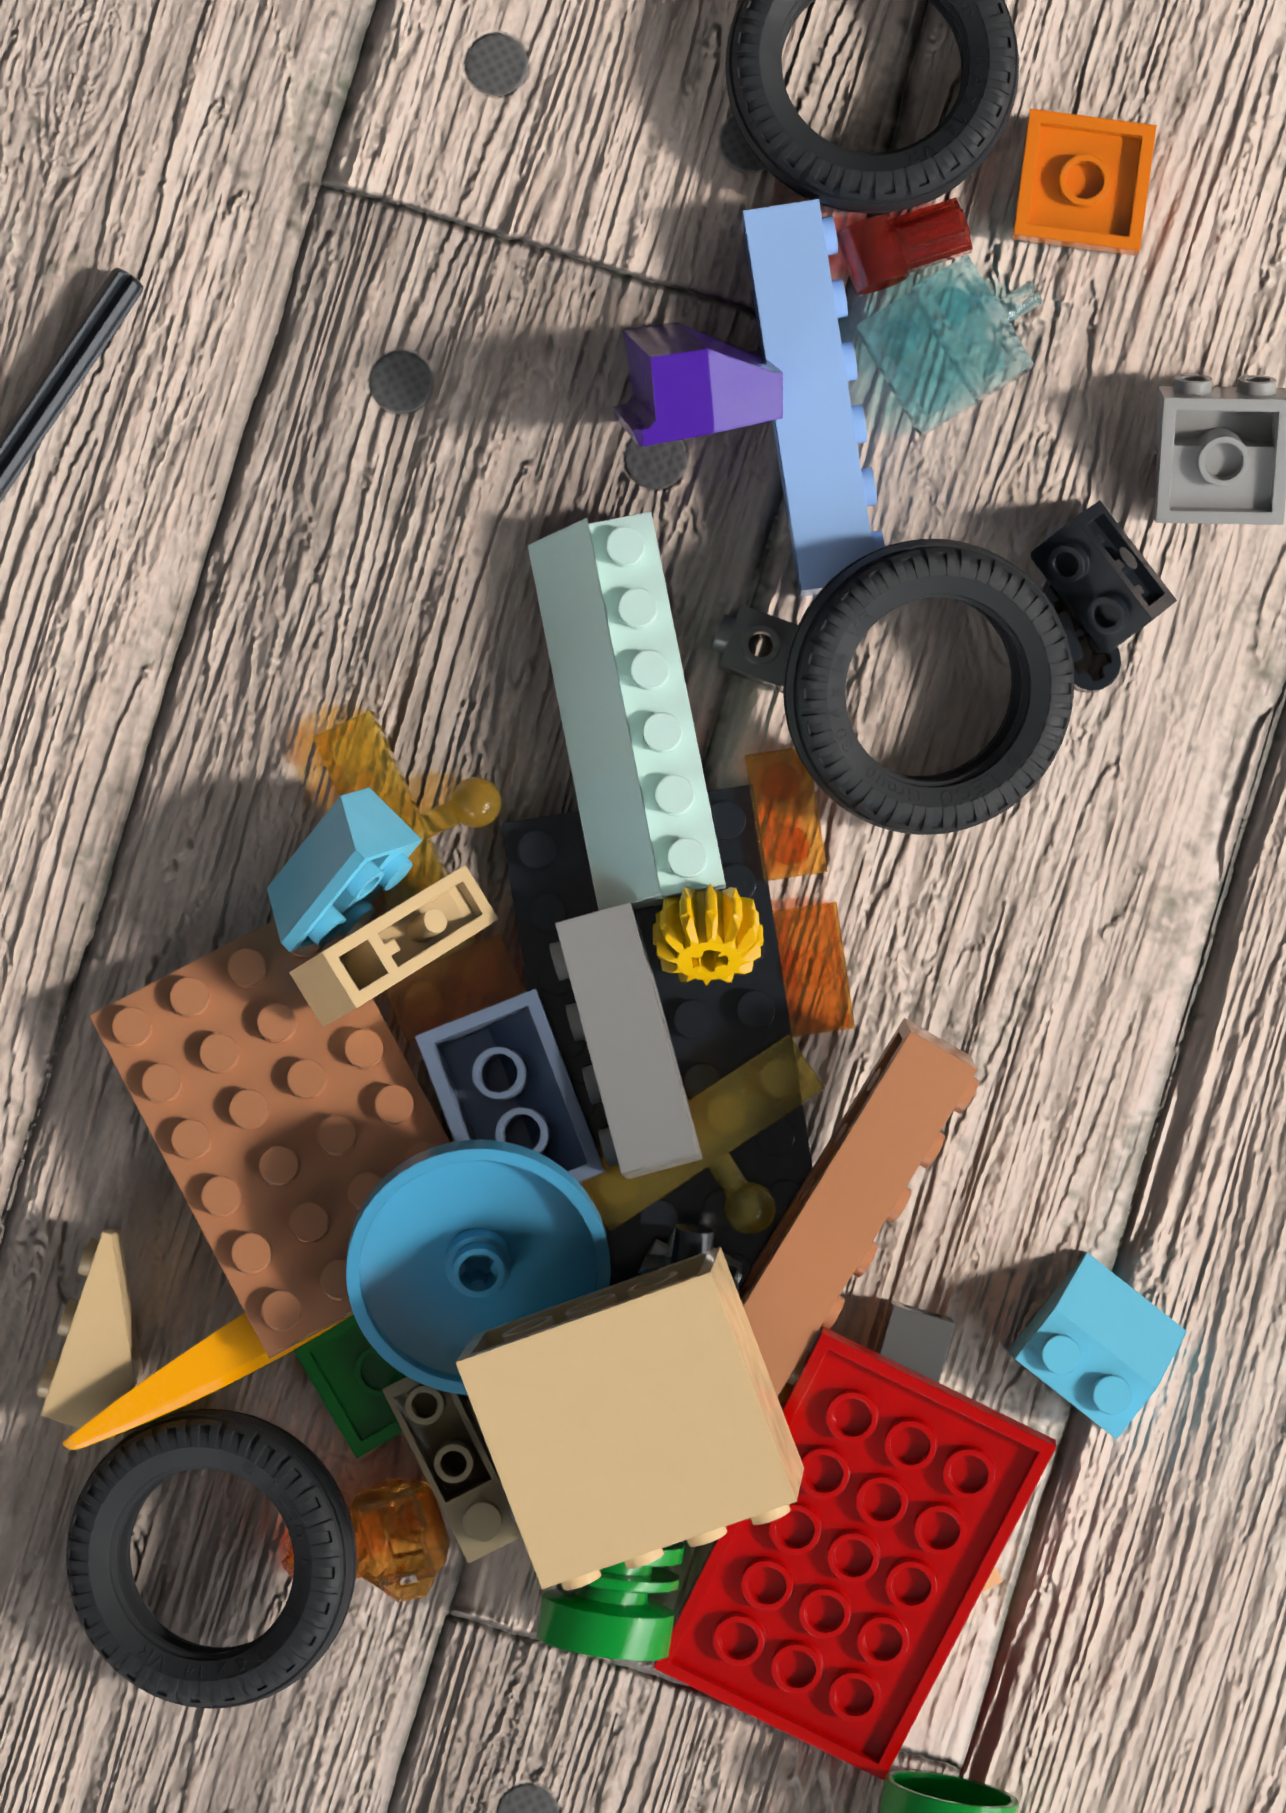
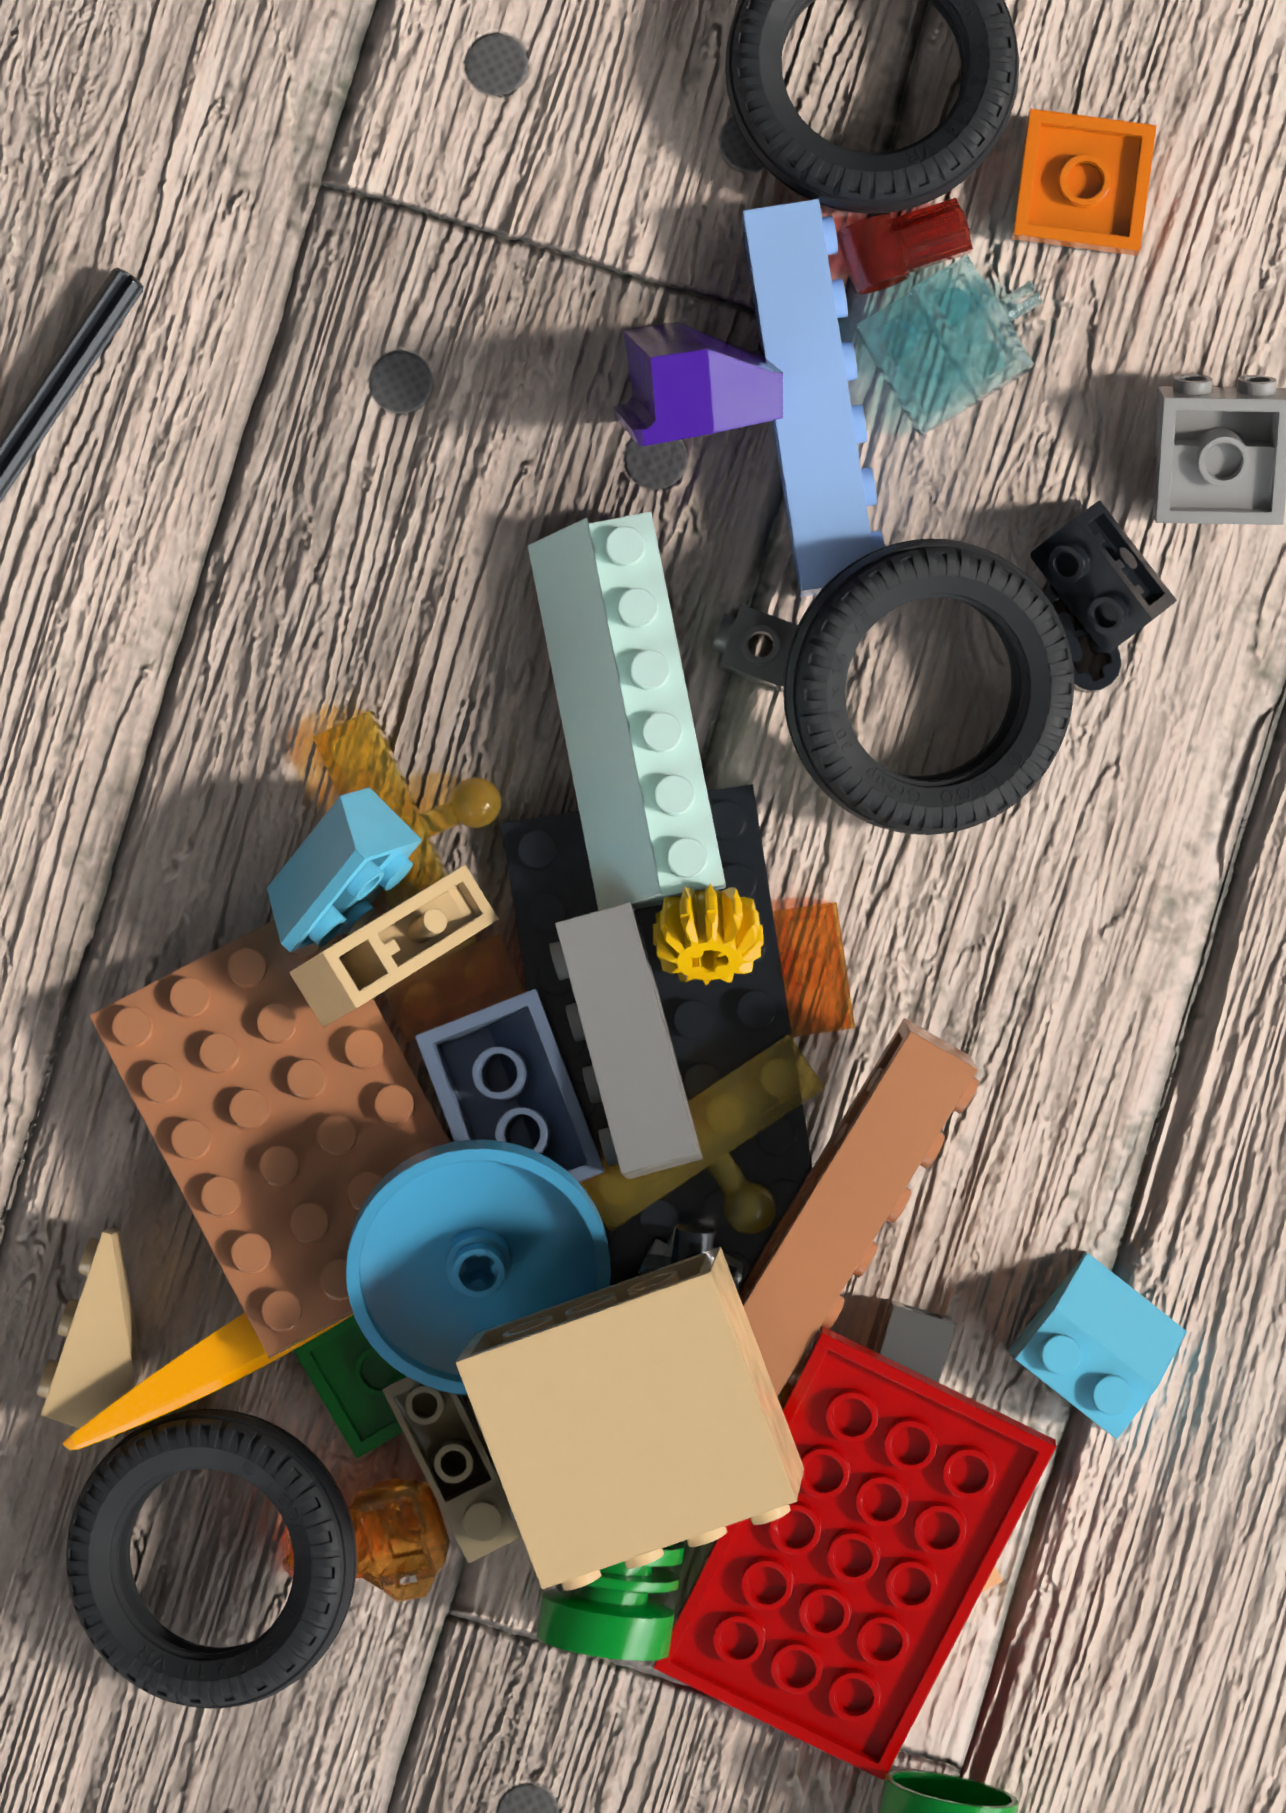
clear orange plate [744,747,828,882] -> none

